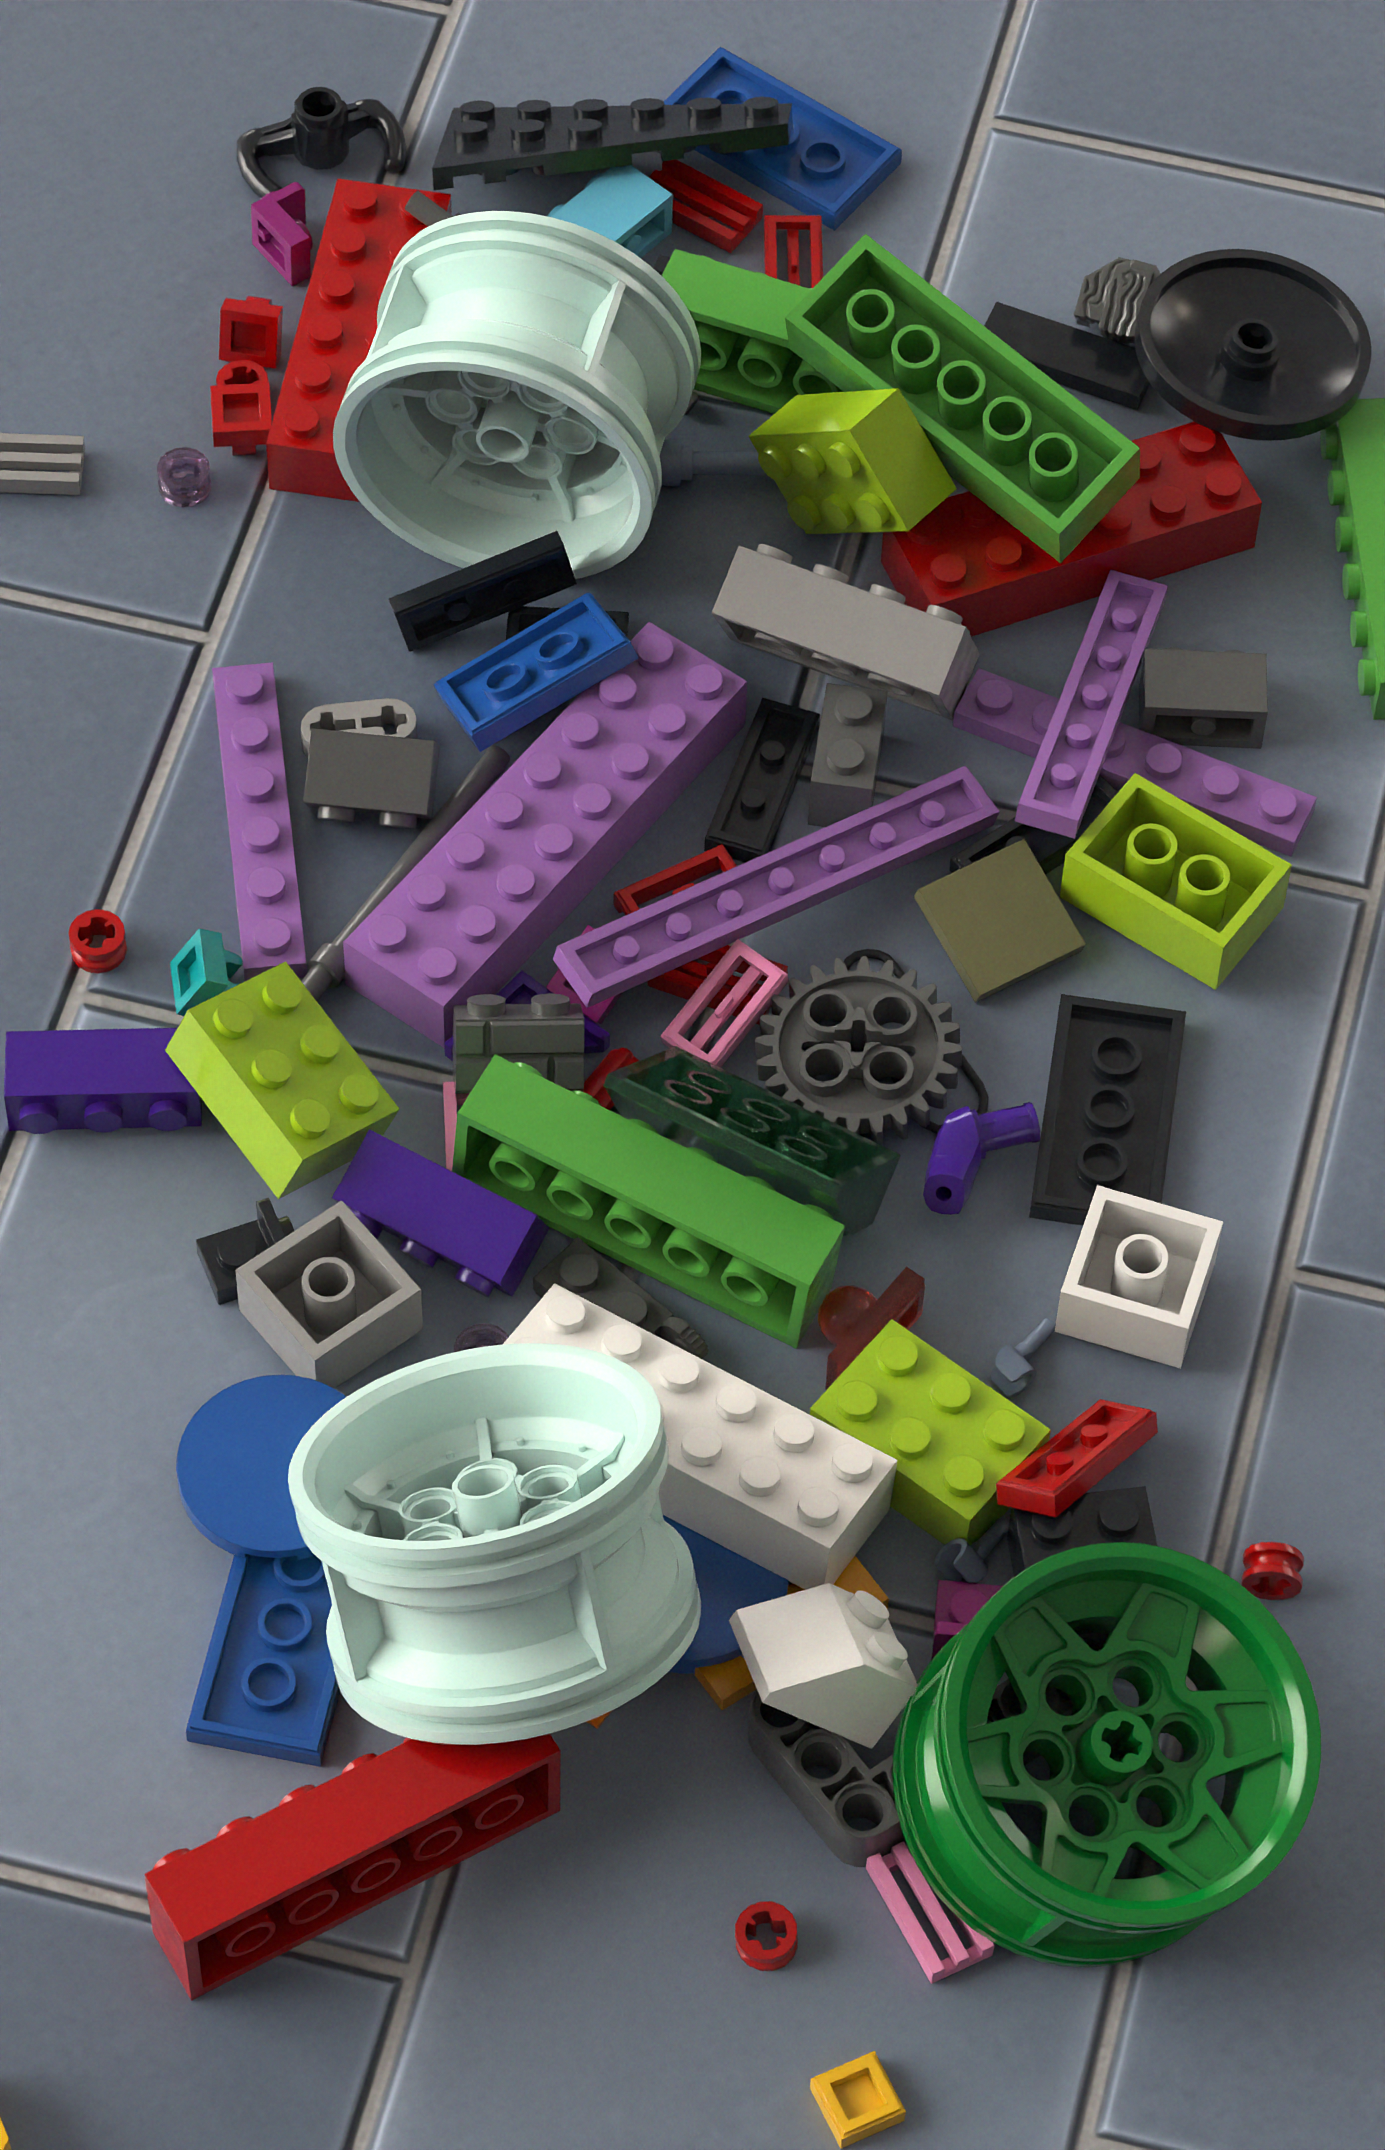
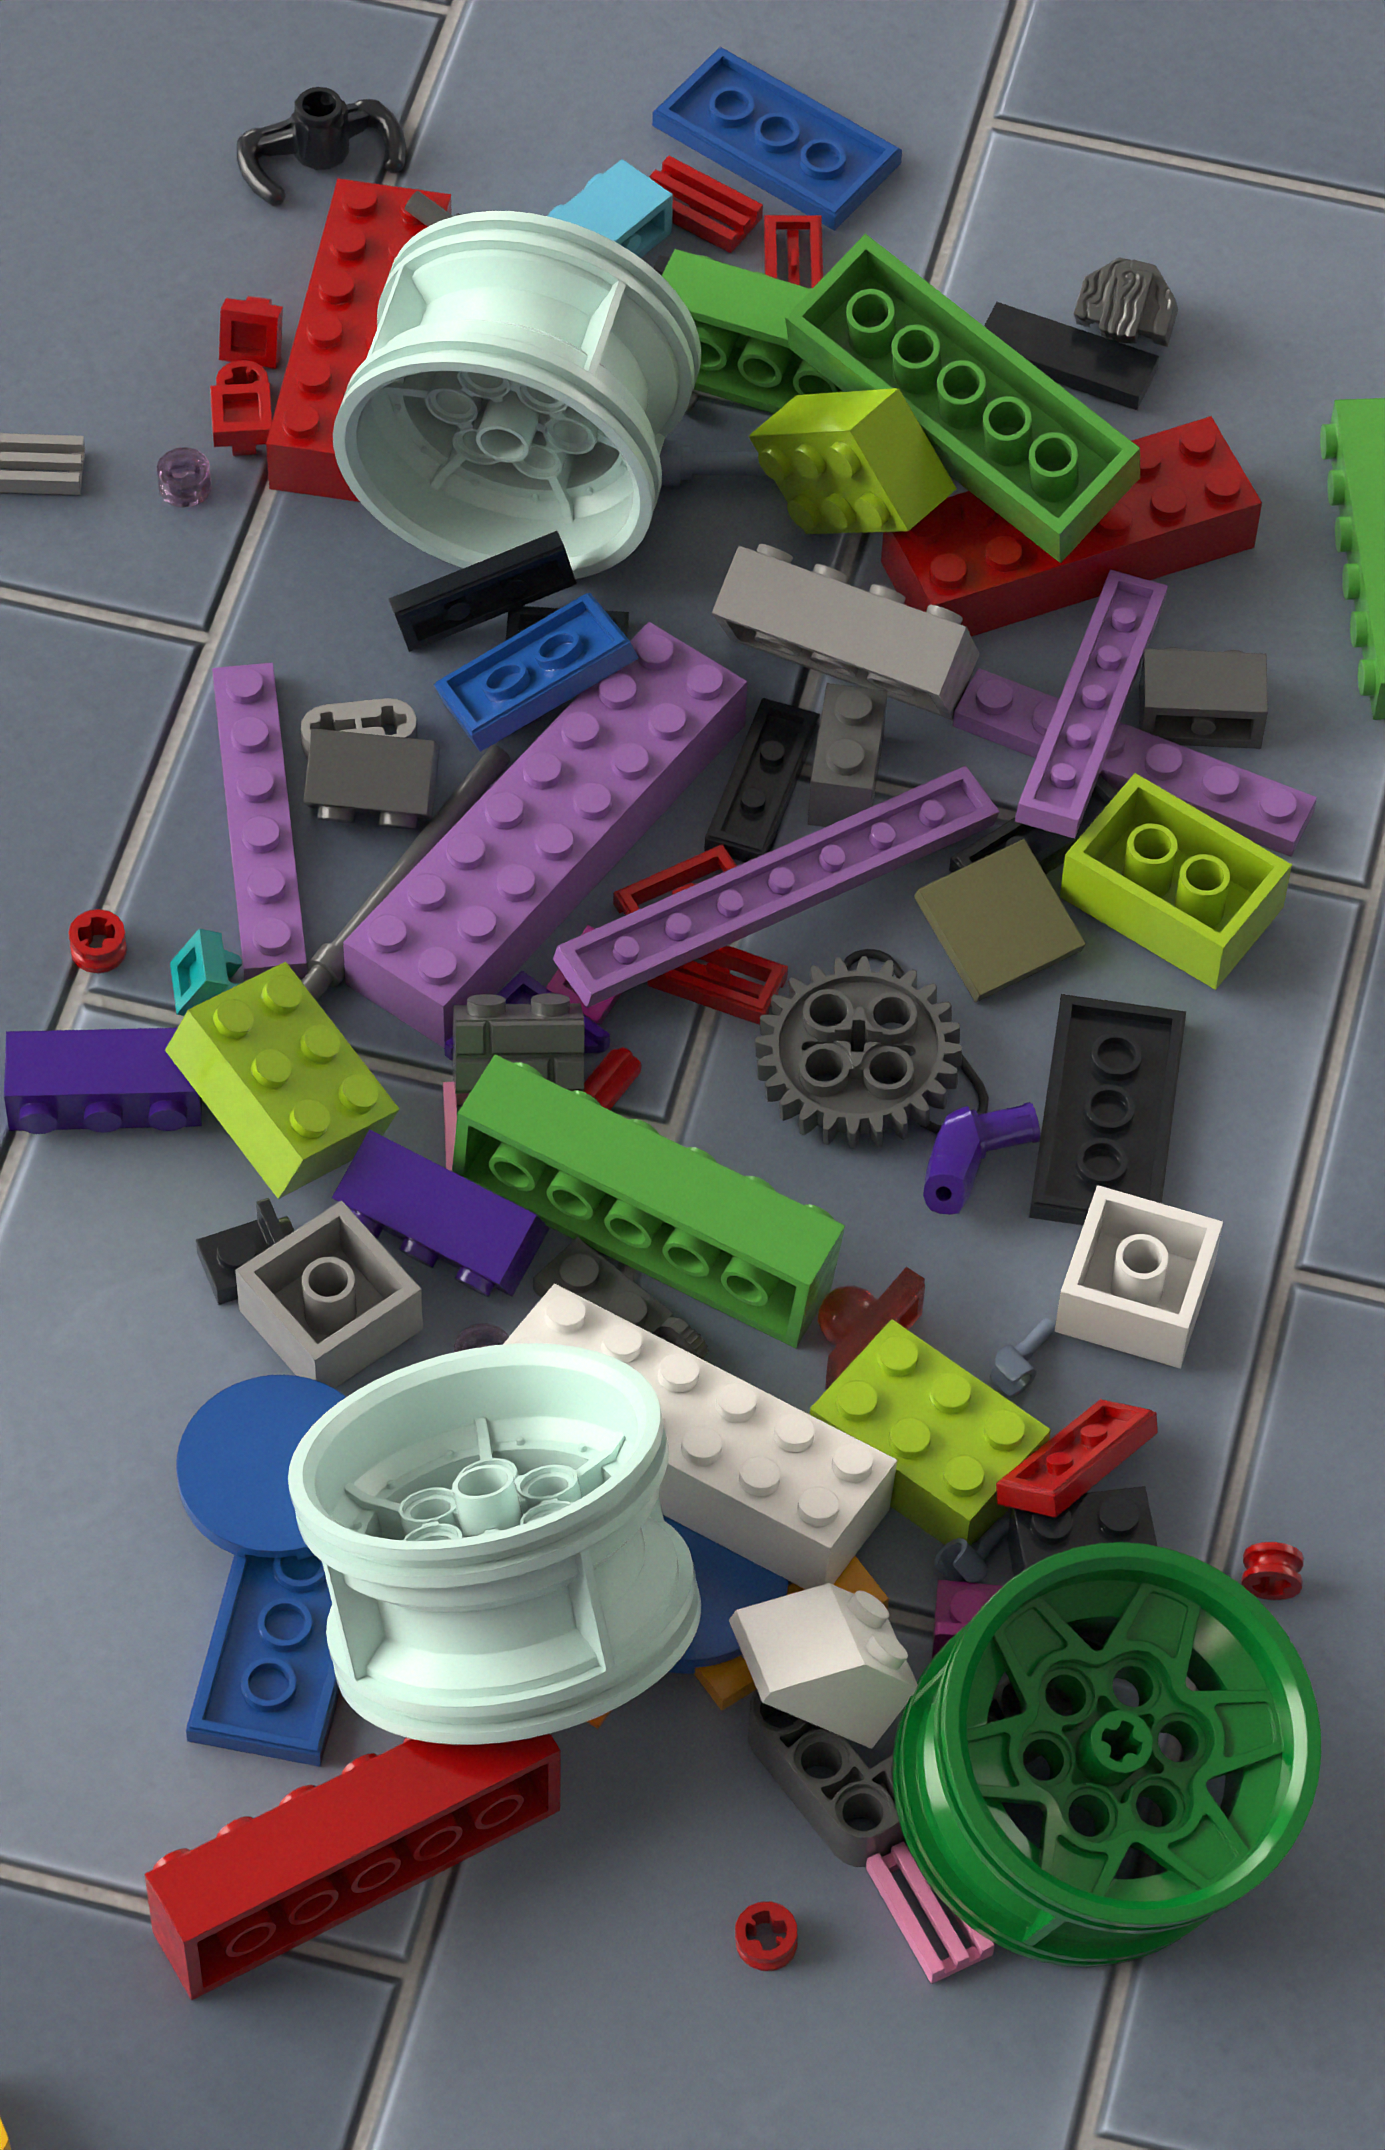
magenta bracket [251,182,313,286] -> none
black wing [432,97,793,190] -> none
clear green slope [603,1046,901,1236] -> none
bright pink tile [660,939,789,1078] -> none
yellow tile [810,2051,906,2149] -> none
black dish [1134,249,1372,441] -> none

